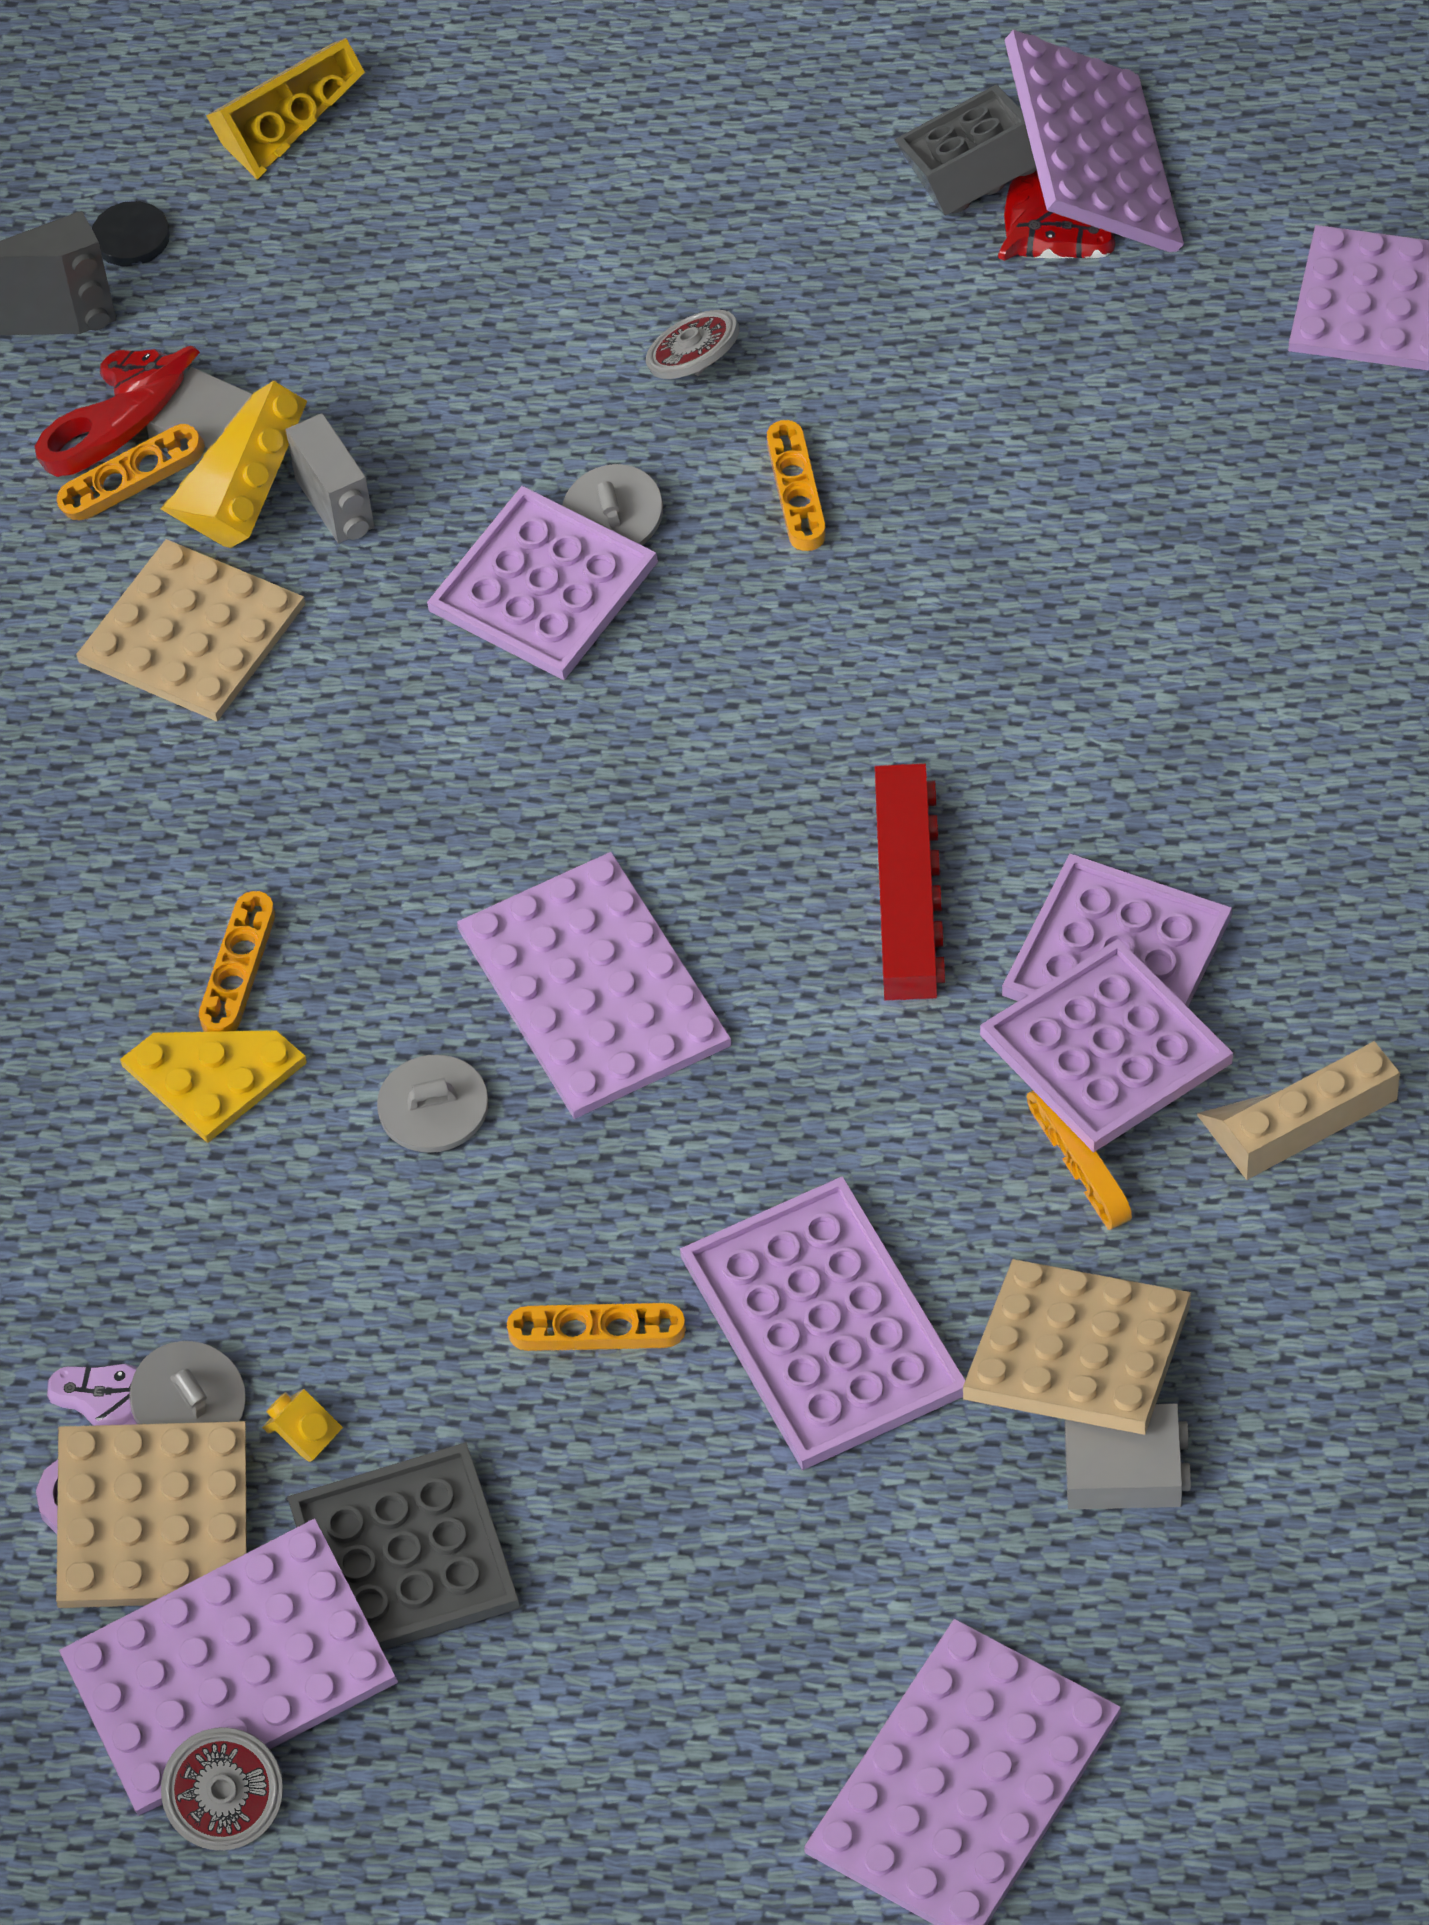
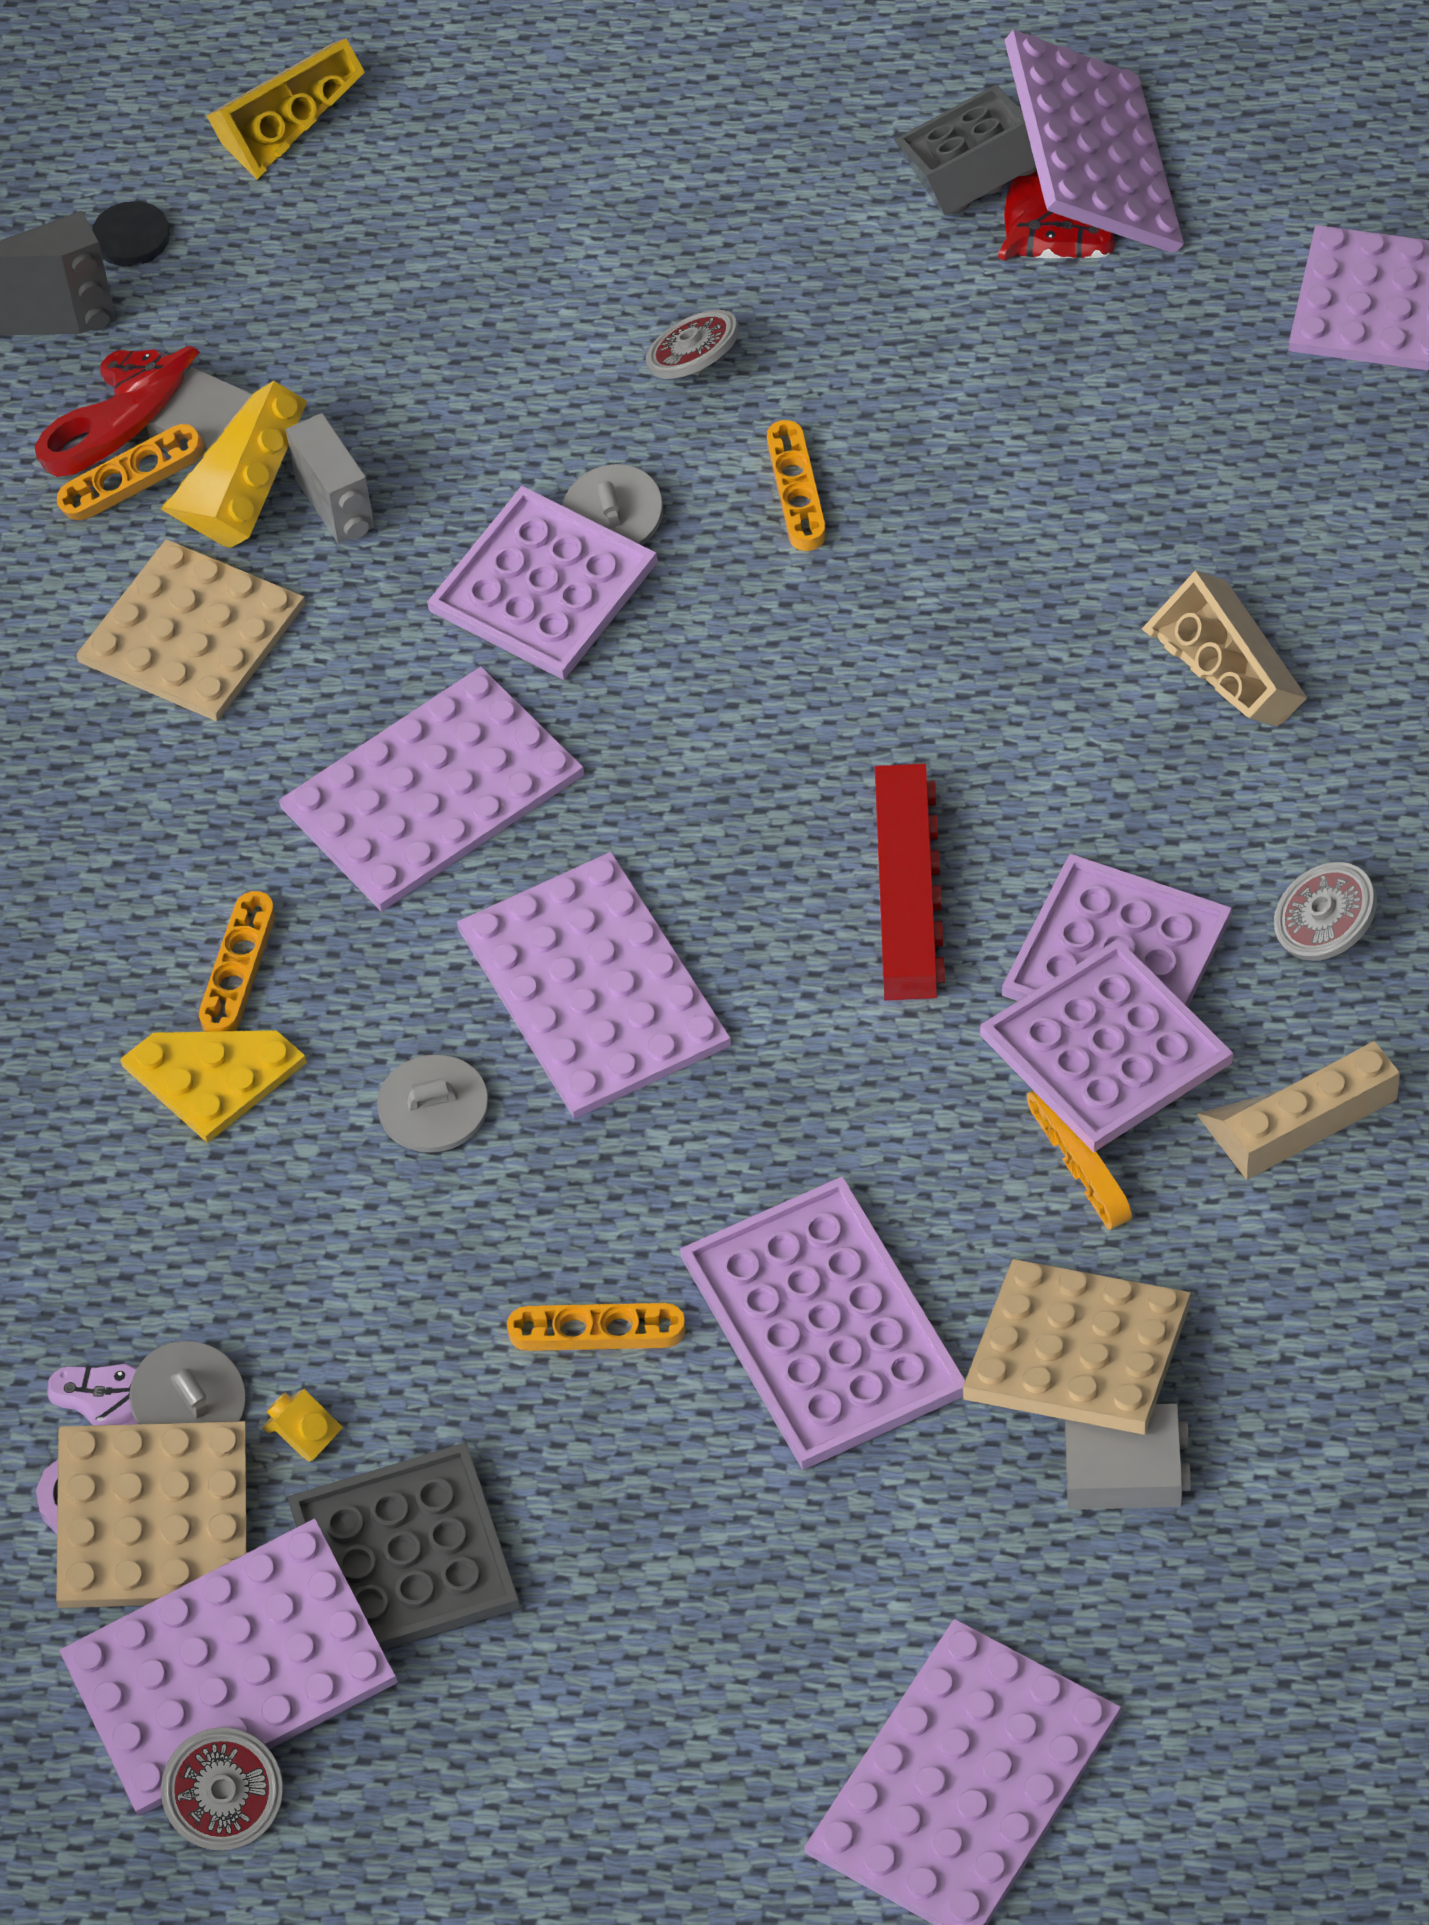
none -> lavender plate [279,666,584,912]
none -> tan wedge [1142,570,1307,726]
none -> light grey shield [1274,862,1377,961]

